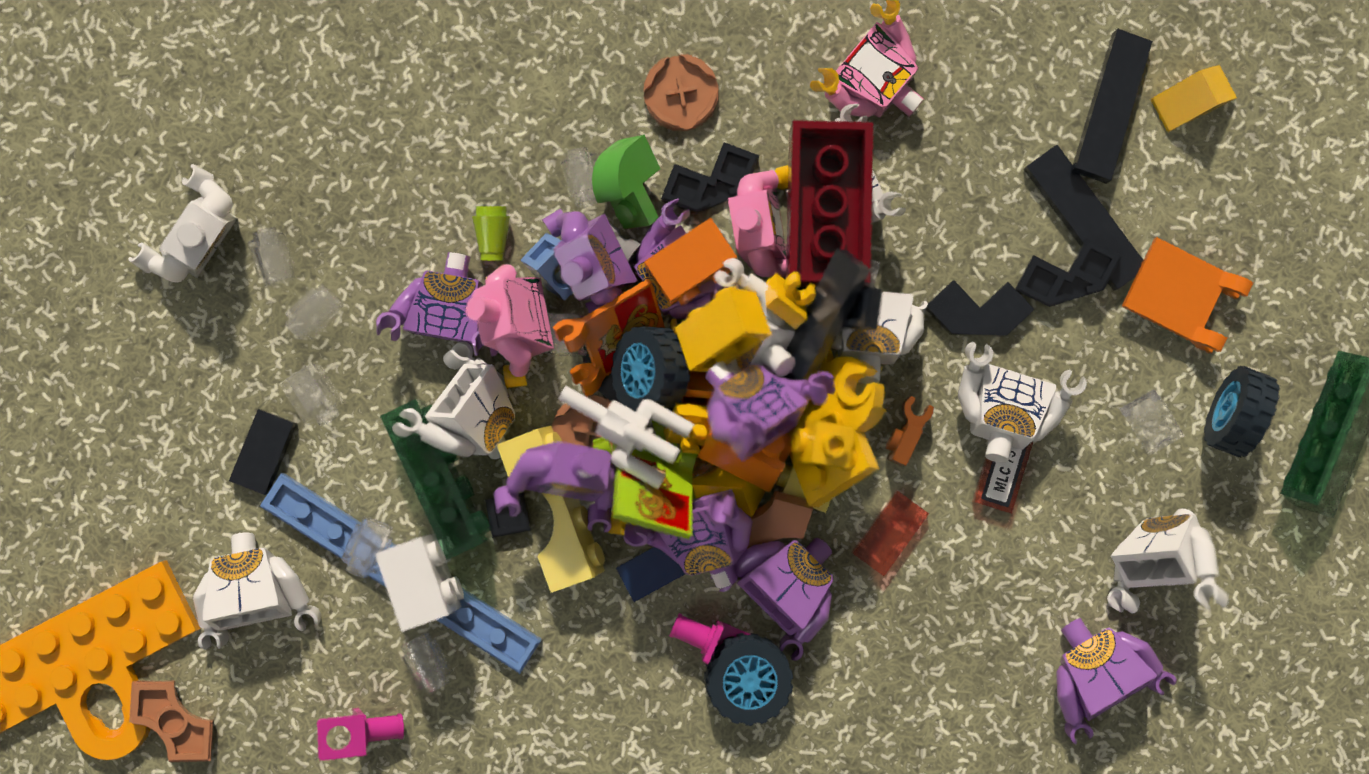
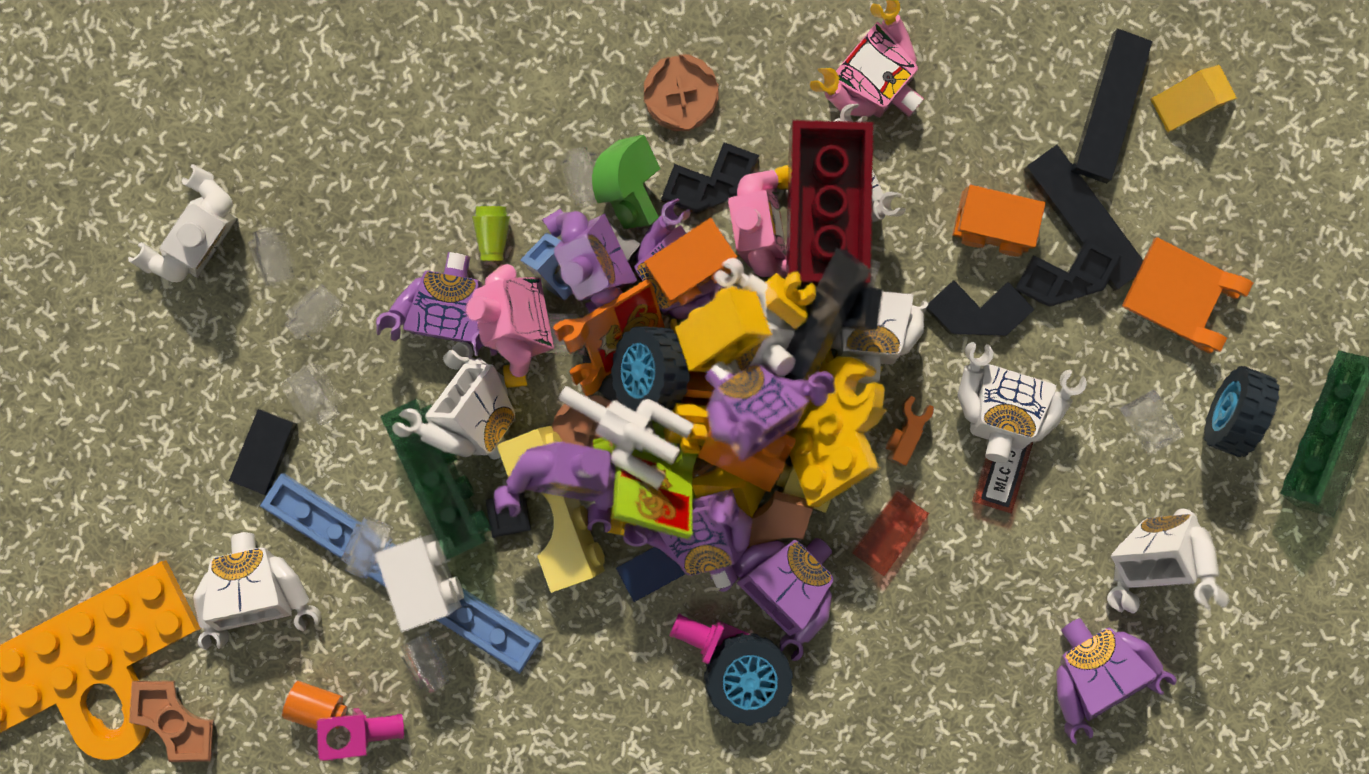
yellow bracket [791,421,855,468] -> none
none -> orange brick [282,681,347,734]
none -> orange brick [952,184,1046,257]

